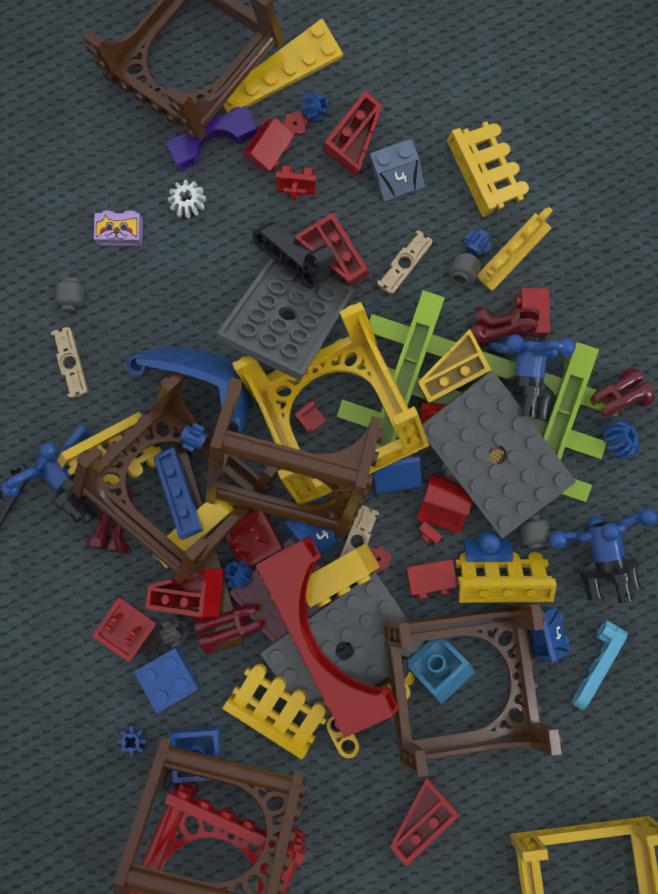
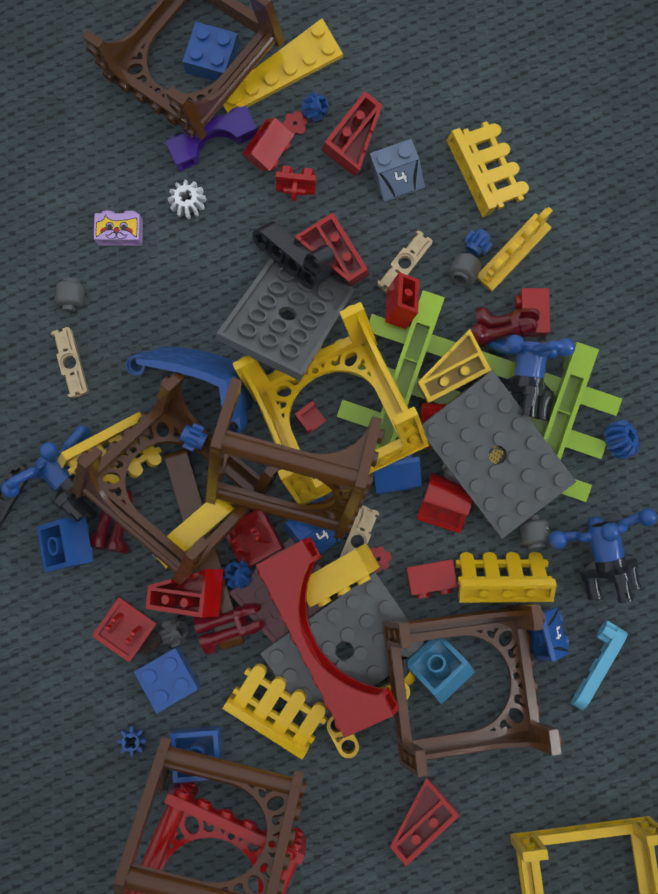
blue tile [154,447,203,540] -> none
red plate [417,522,443,544] -> none
blue tile [464,531,513,562] -> none
dark red piece [590,368,655,416] -> none
none -> blue brick [36,517,93,573]
none -> blue brick [182,22,240,81]
none -> red brick [385,272,420,329]

